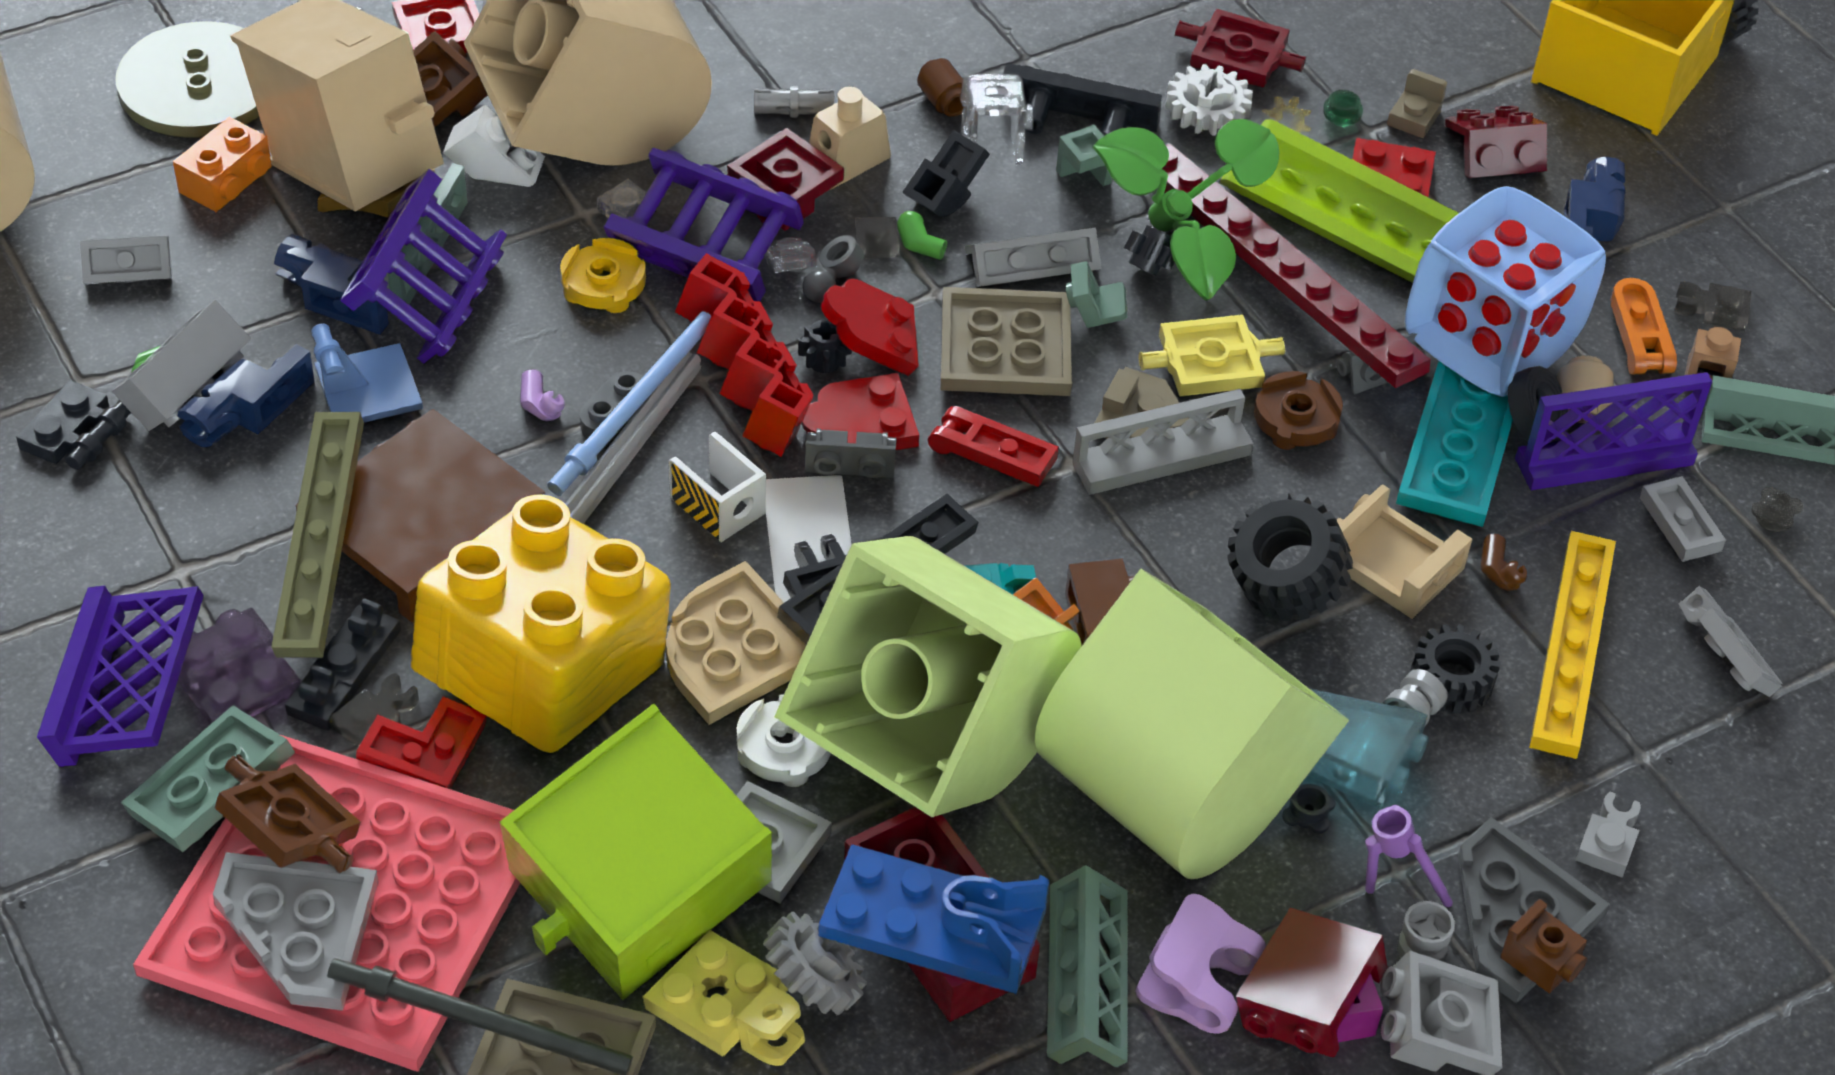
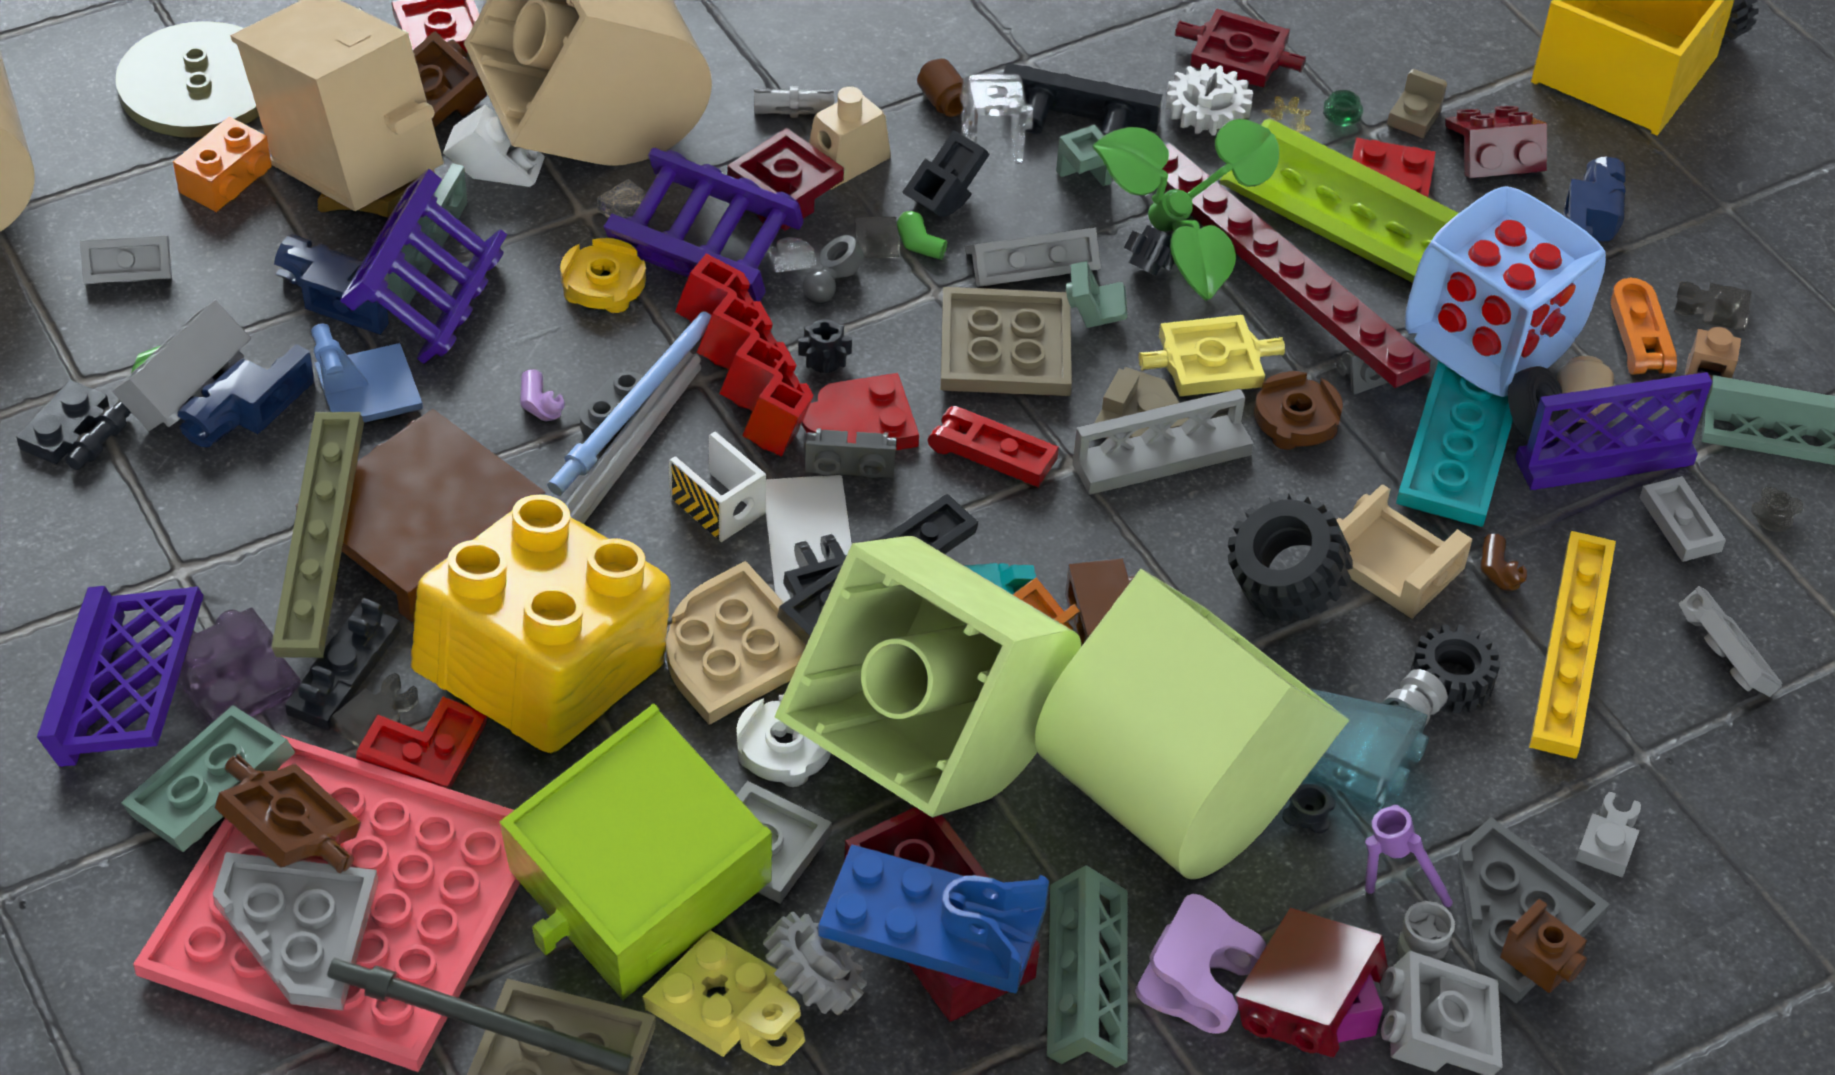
red plate [821,279,919,376] -> none

